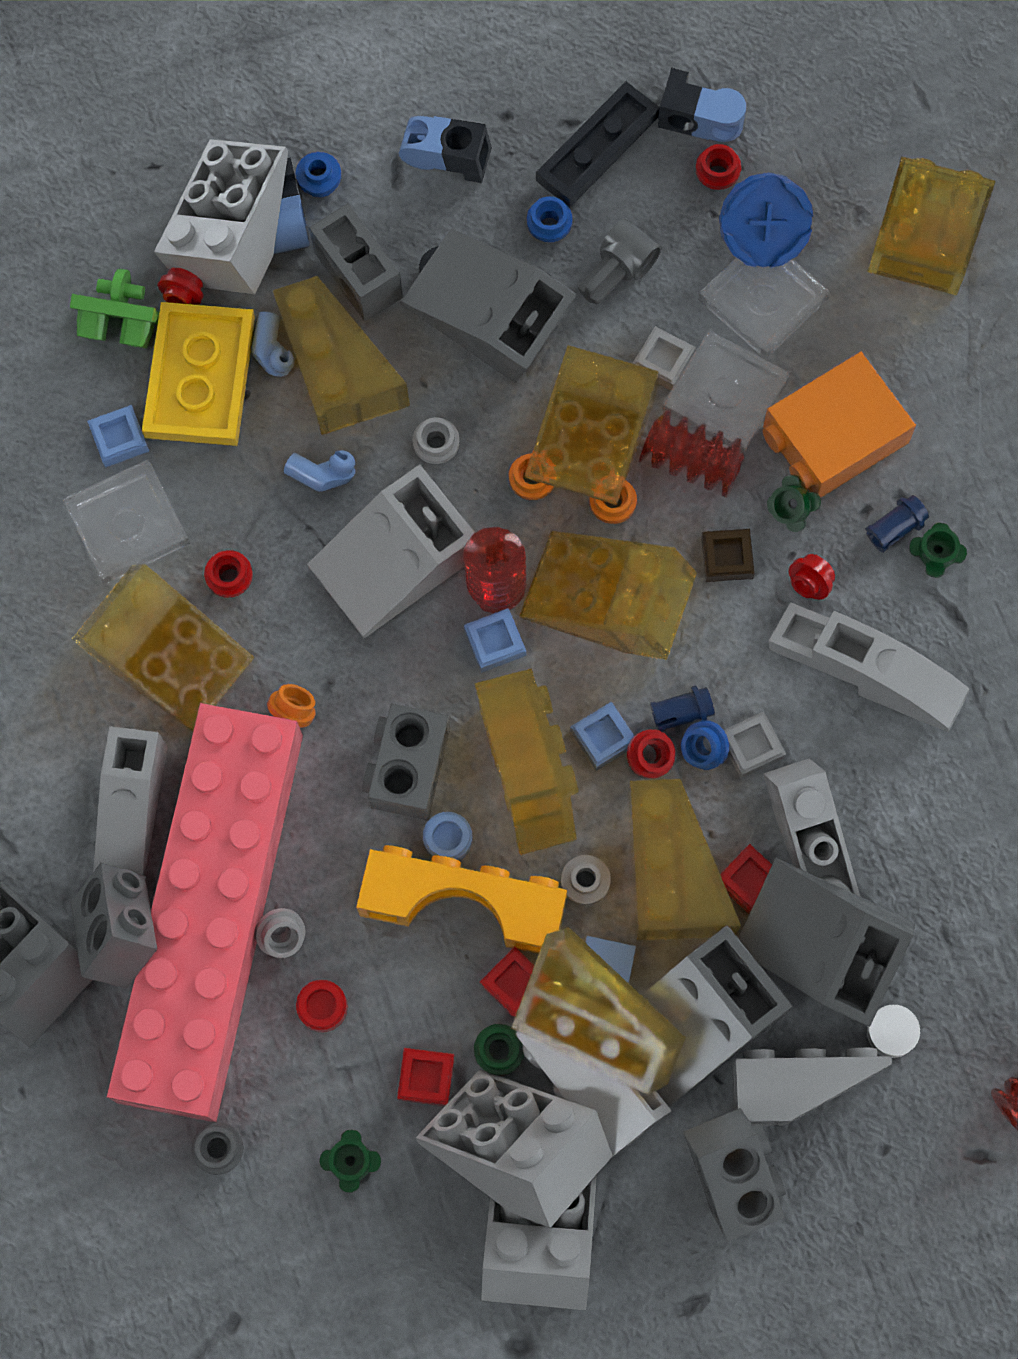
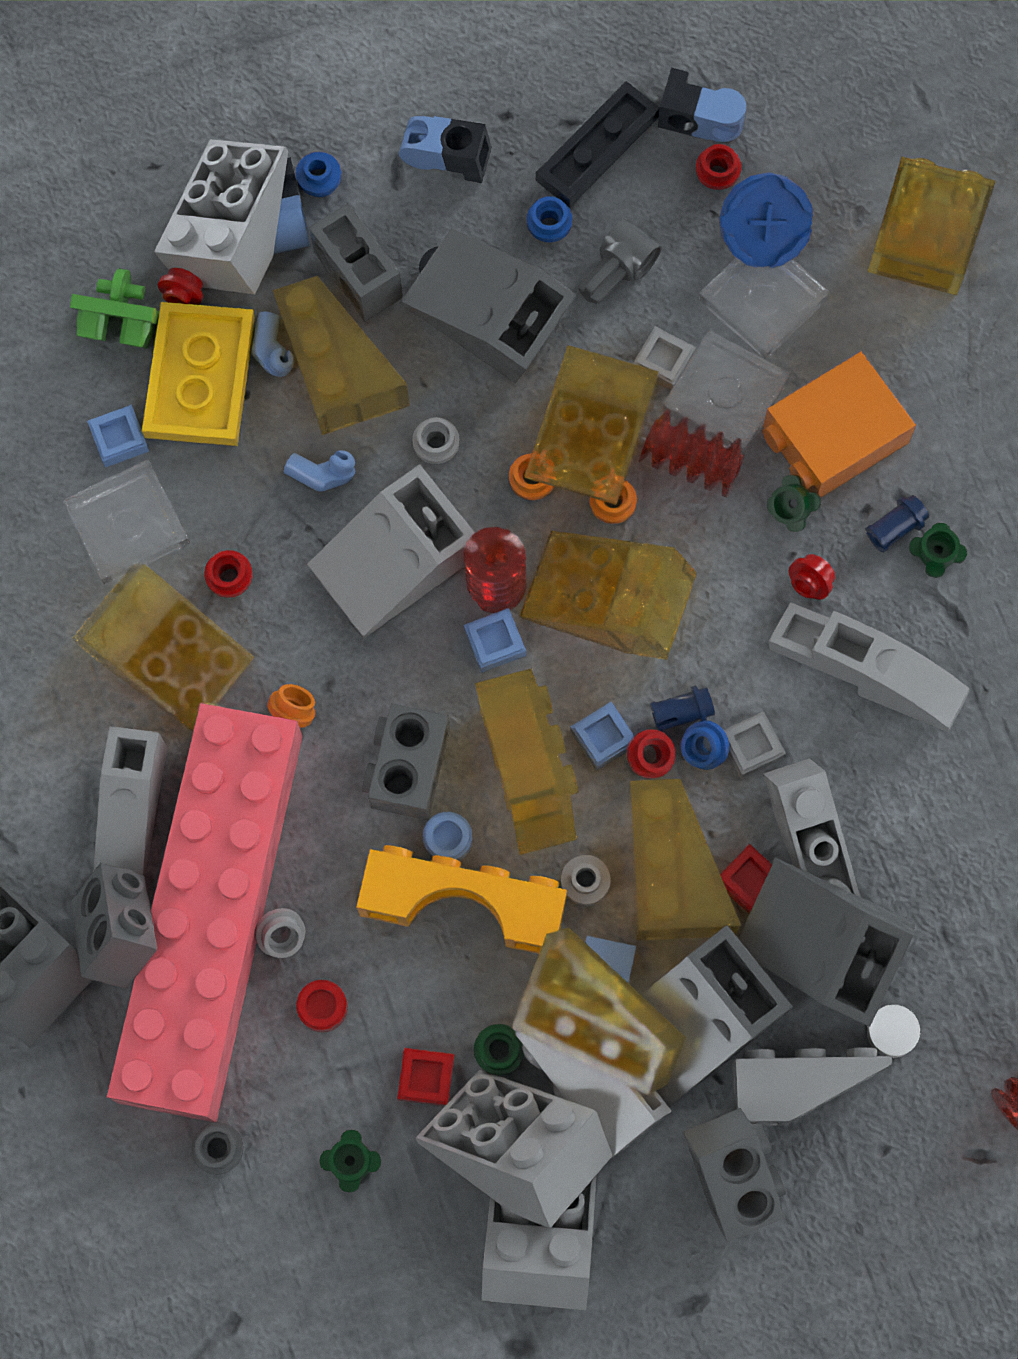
red tile [479,947,551,1020] -> none
dark brown tile [701,528,755,582] -> none

